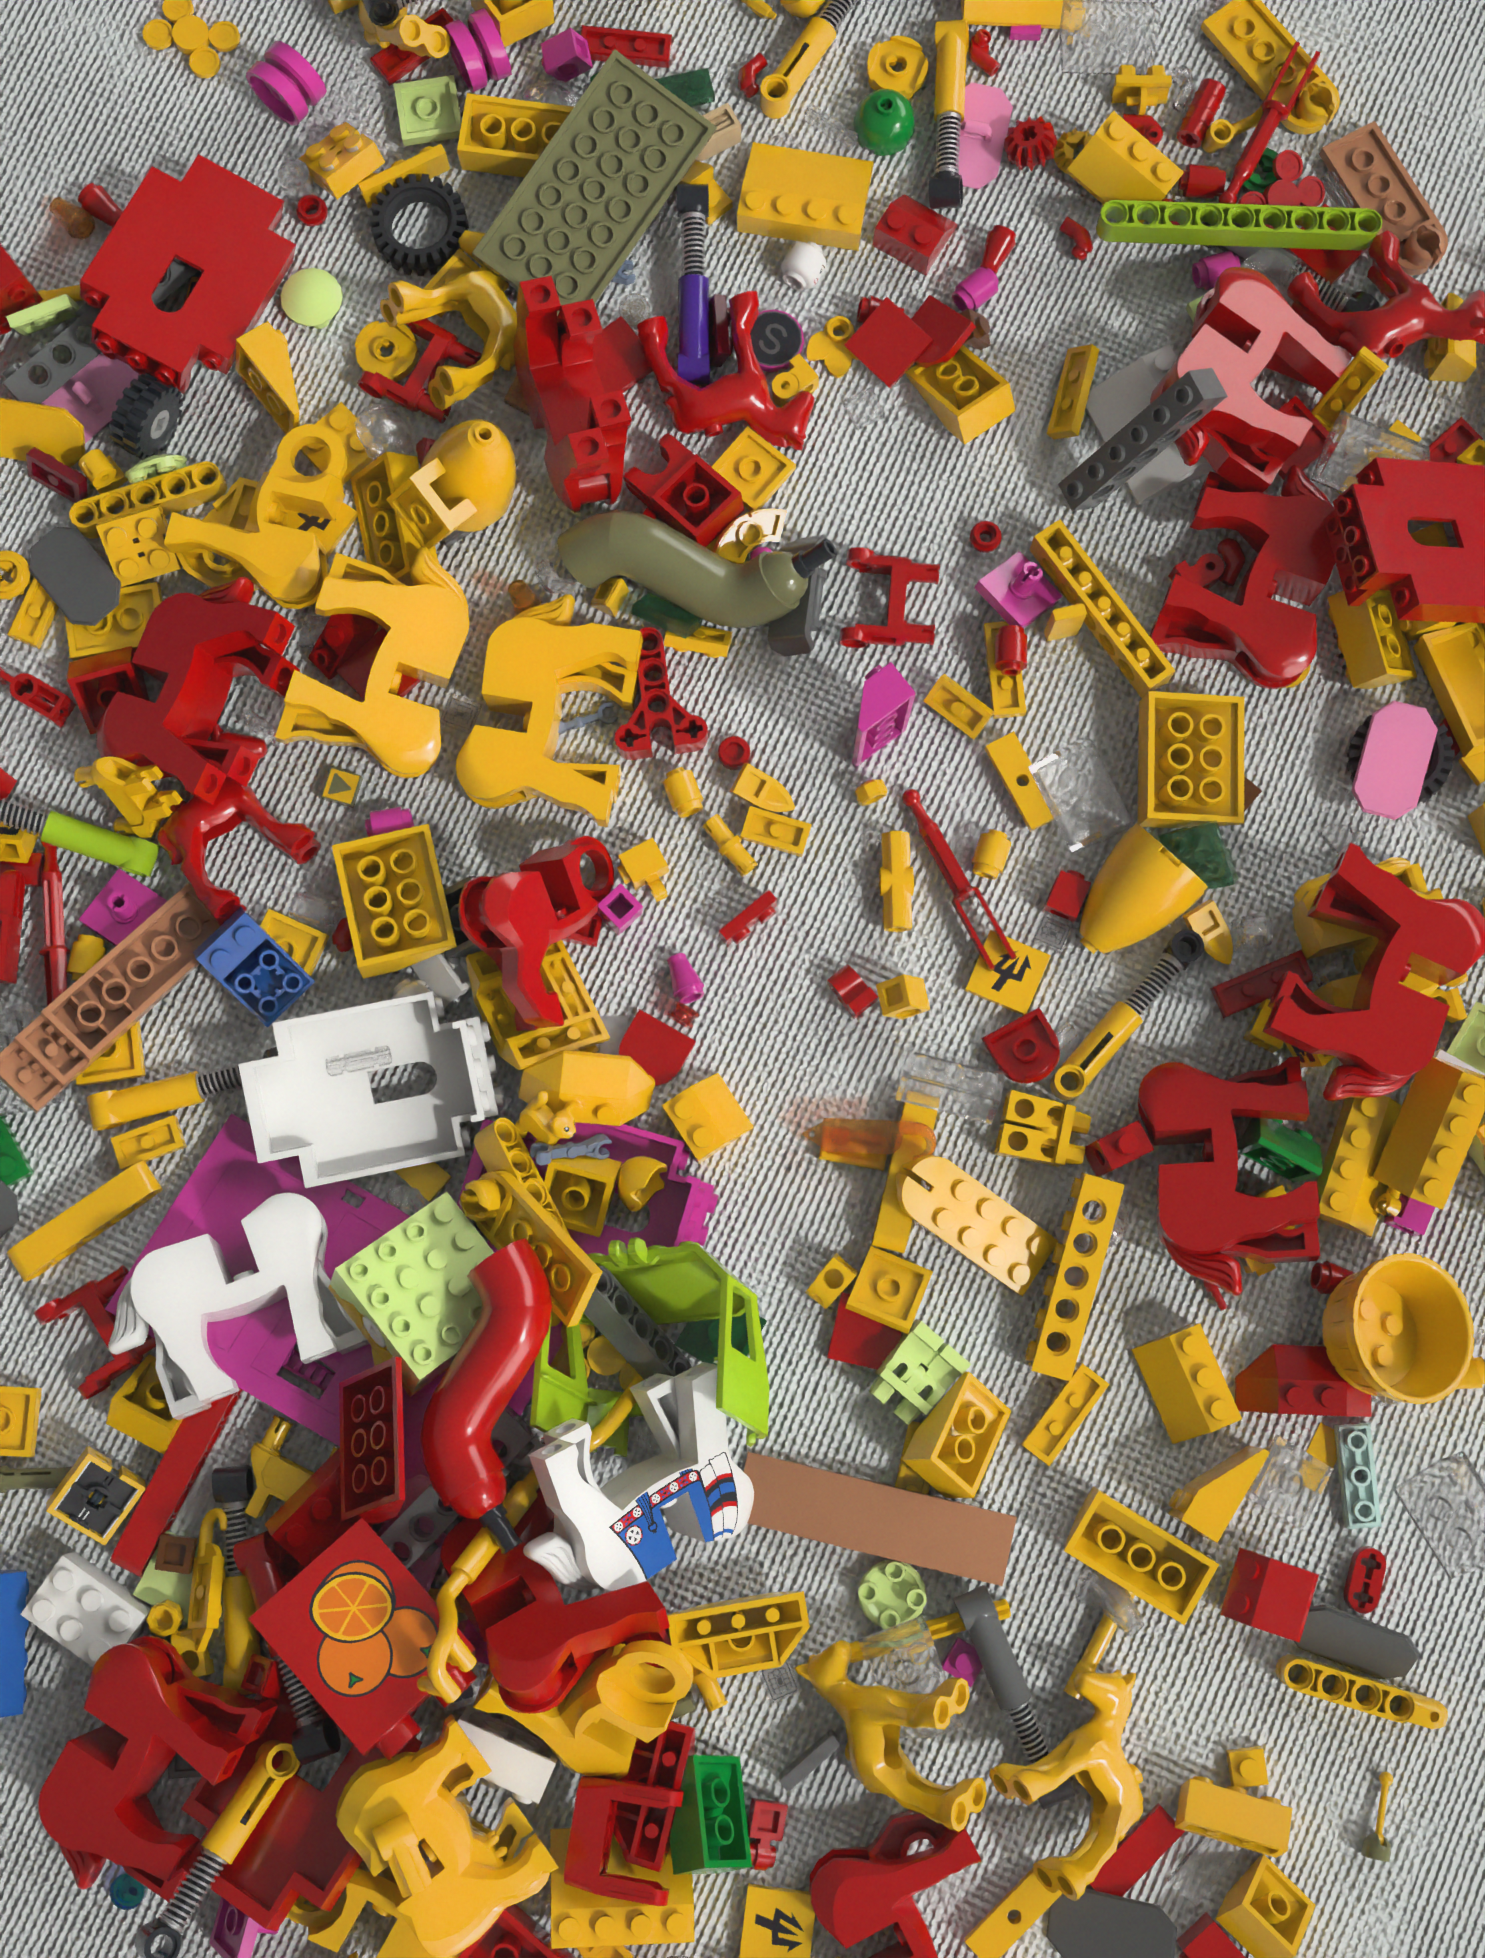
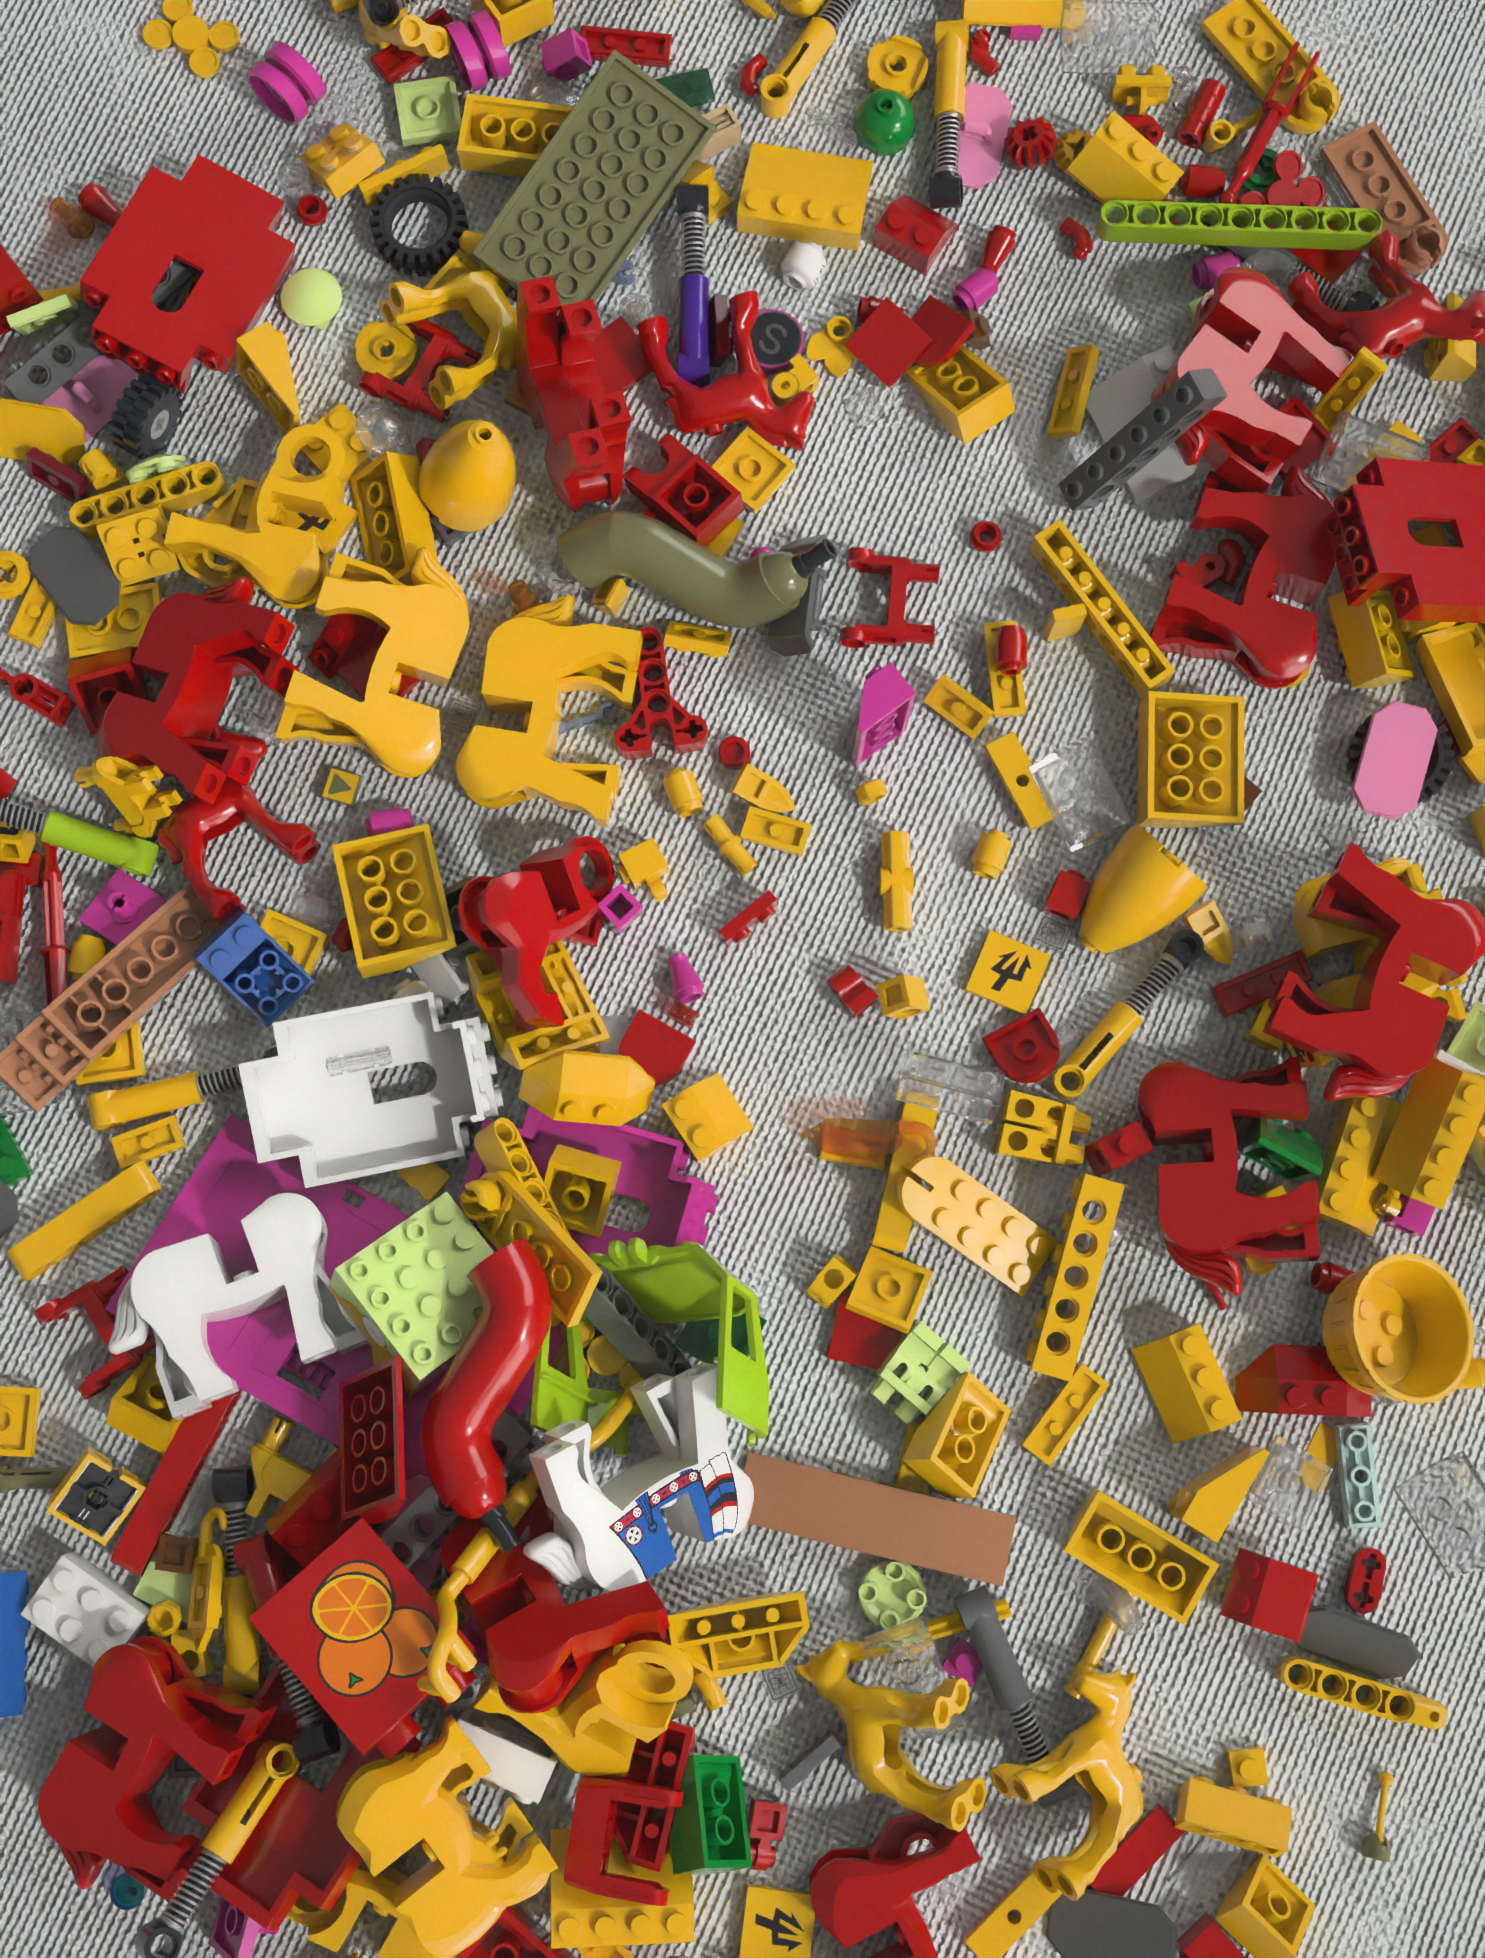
red slope [240,1653,281,1700] -> none
yellow piece [371,1812,433,1898] -> none
yellow panel [386,458,477,550] -> none
yellow animal [514,1090,576,1146] -> none
sand blue piece [530,1133,612,1165] -> none
yellow hair [617,1156,667,1212] -> none
clear green tile [631,593,703,639] -> none
yellow tile [712,508,787,564] -> none
red piece [902,789,1017,972] -> none
dark pink tile [974,551,1063,628] -> none
clear green slope [1158,820,1238,889] -> none

